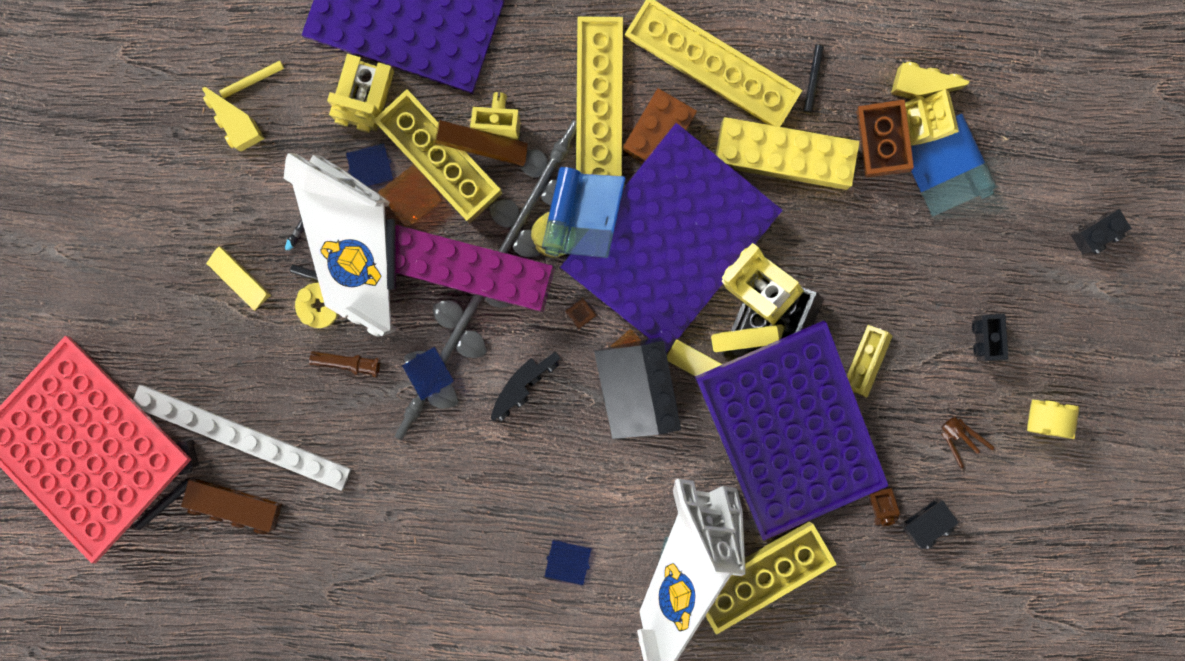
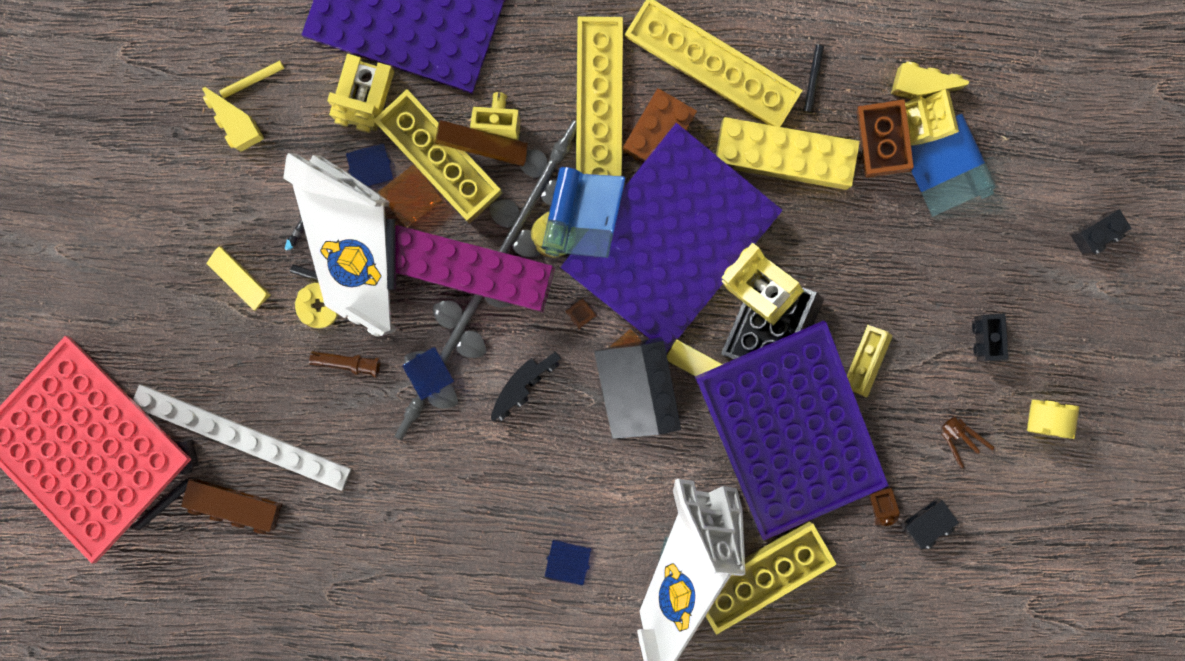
light yellow slope [711,324,784,352] -> none

